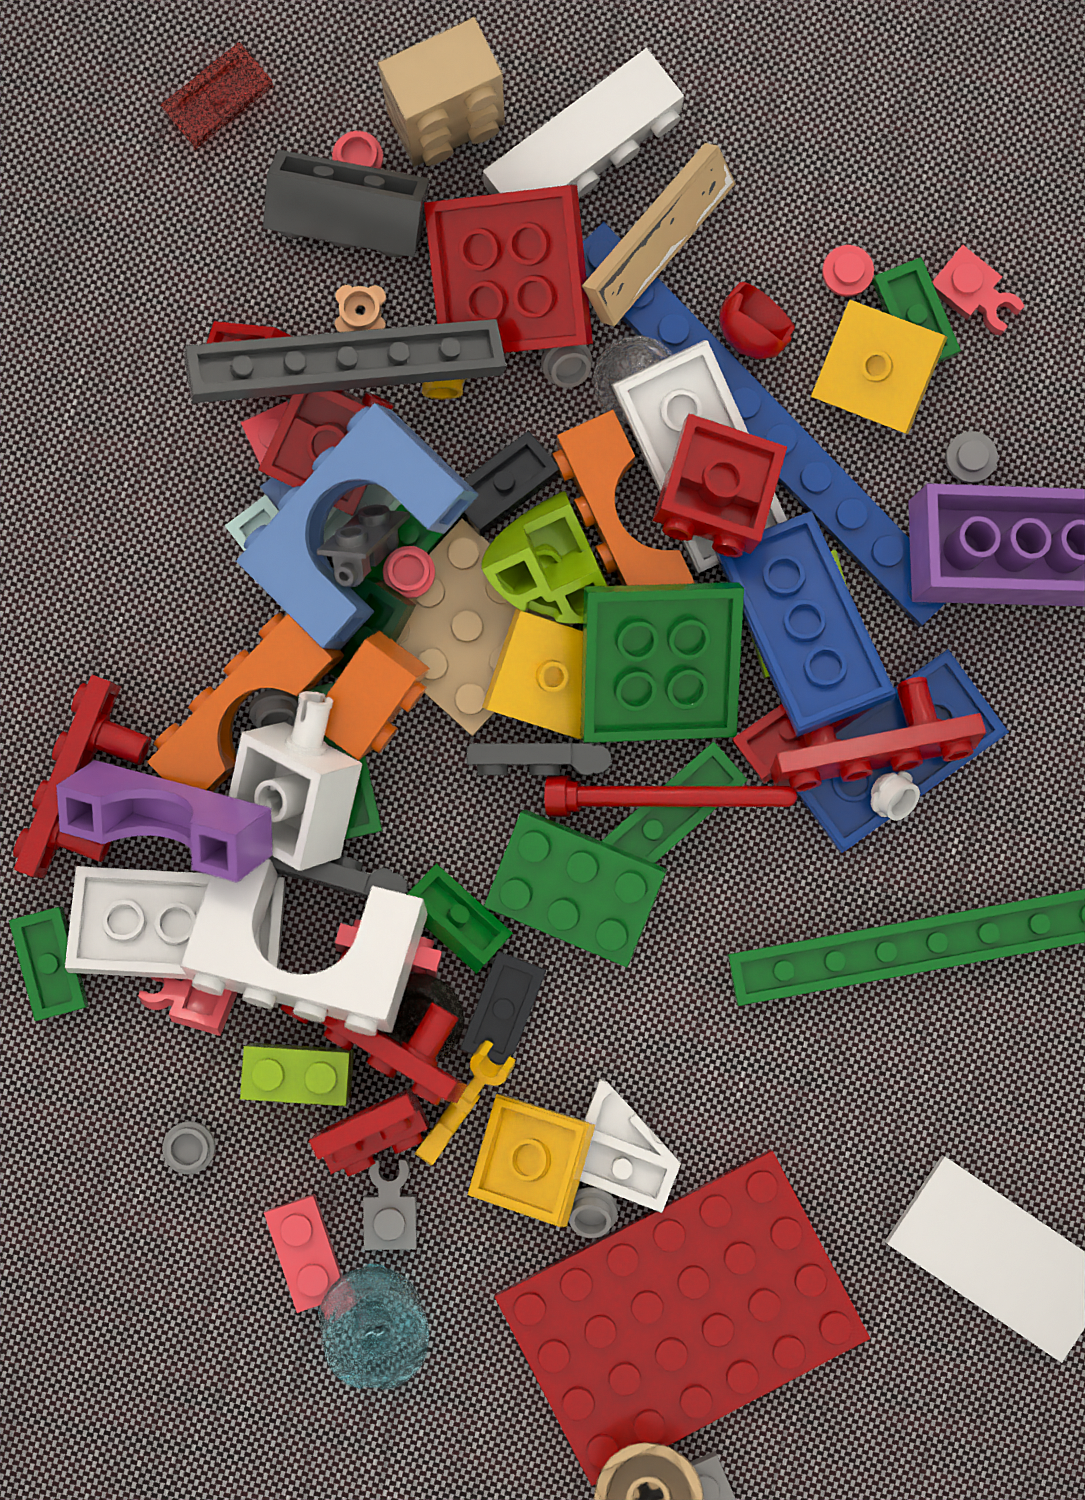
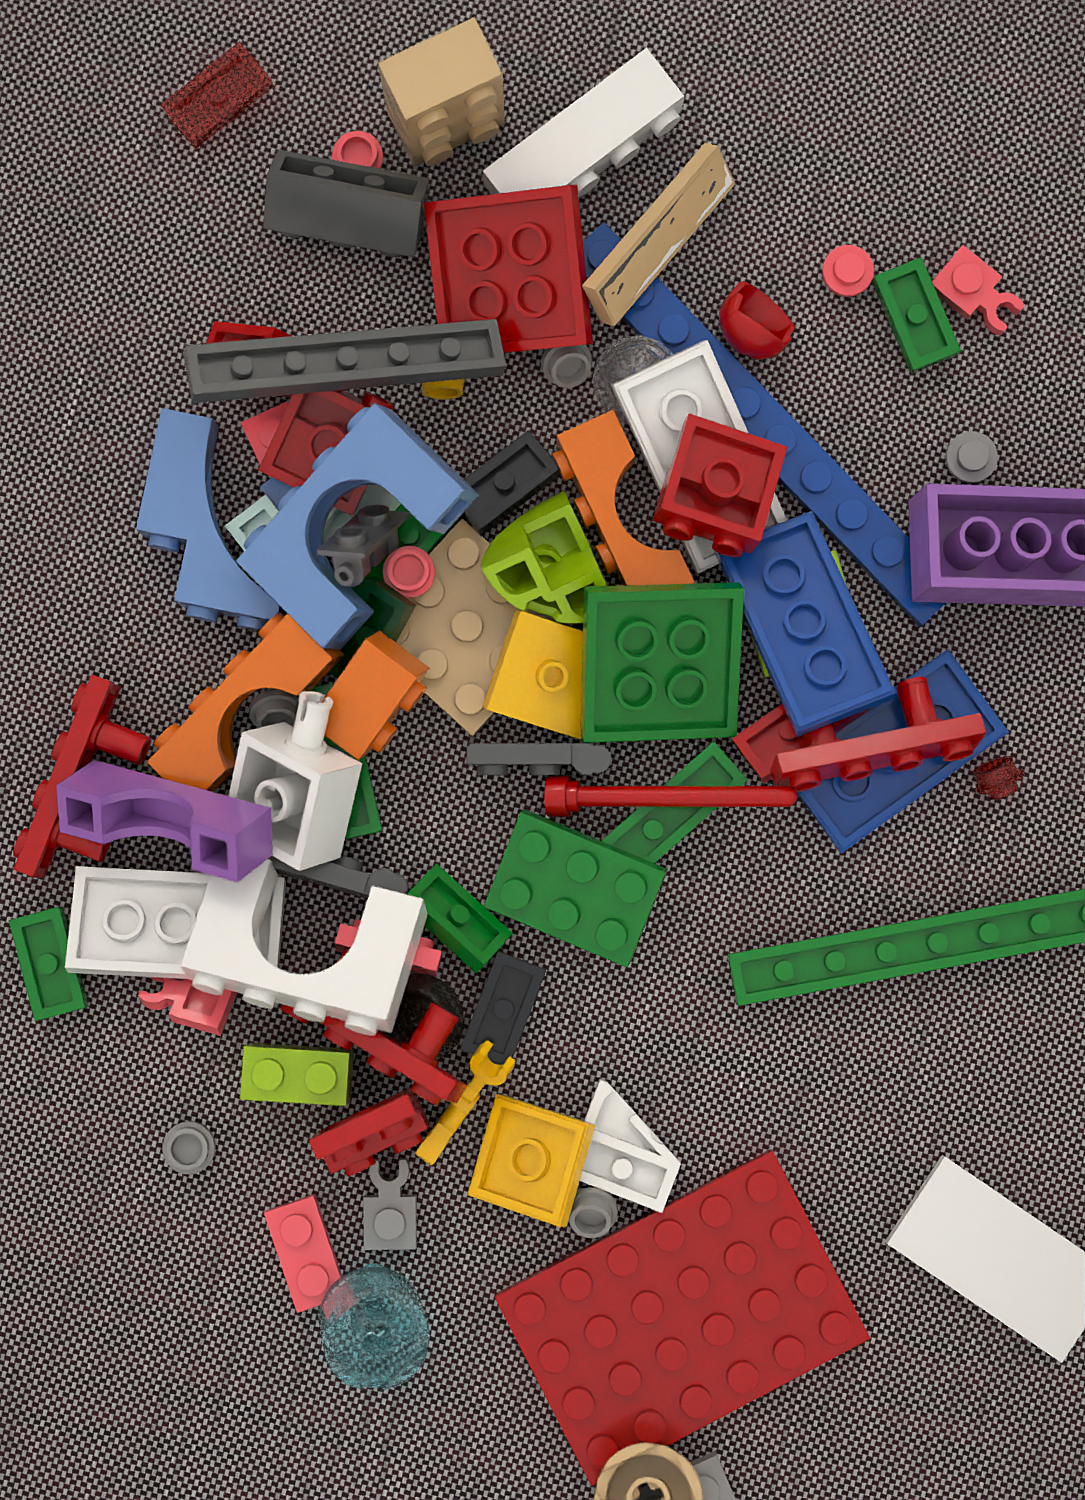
light nougat plate [335,285,386,332] -> none
yellow plate [811,299,948,434] -> none
white plate [871,771,920,821] -> none
none -> medium blue arch [136,408,285,632]
none -> clear red plate [973,756,1024,800]

